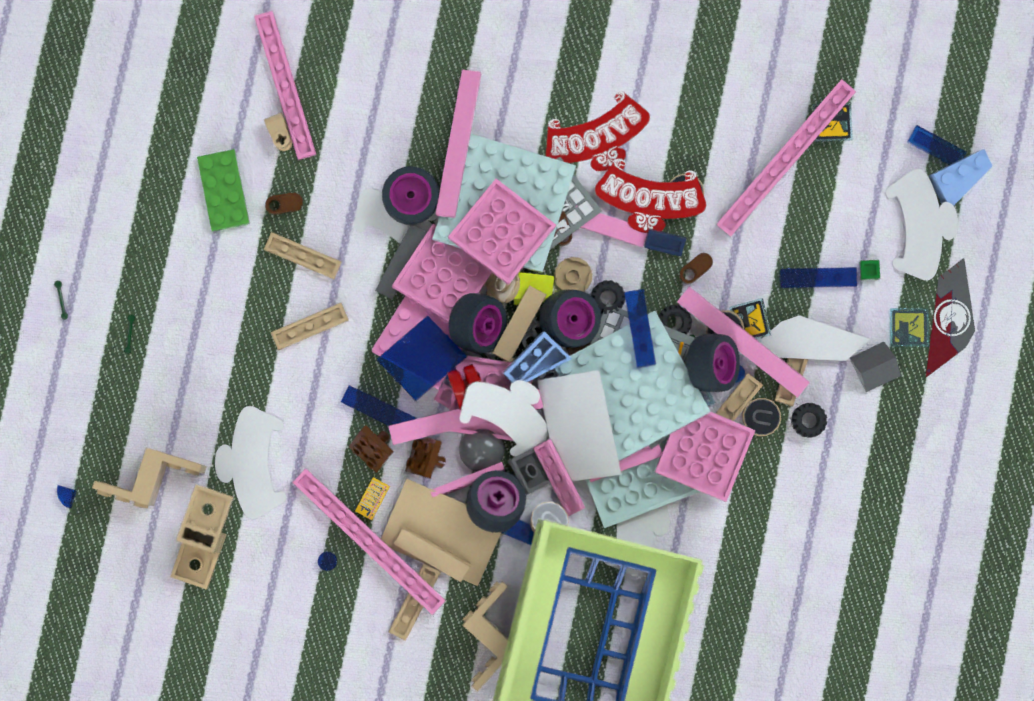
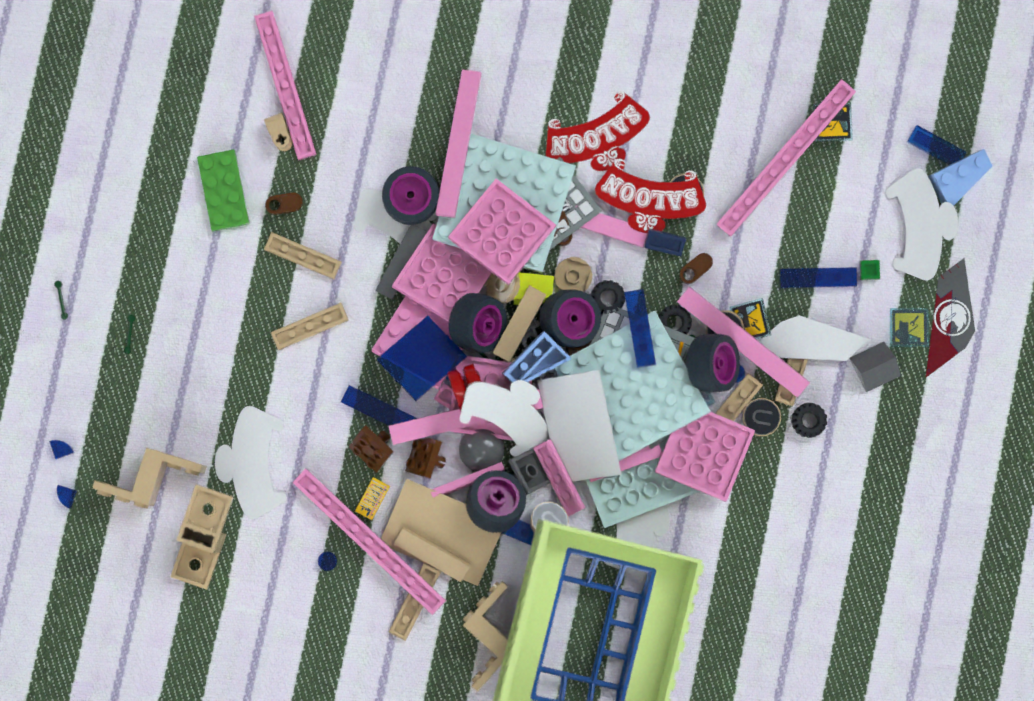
none -> clear blue tile [49,440,75,459]

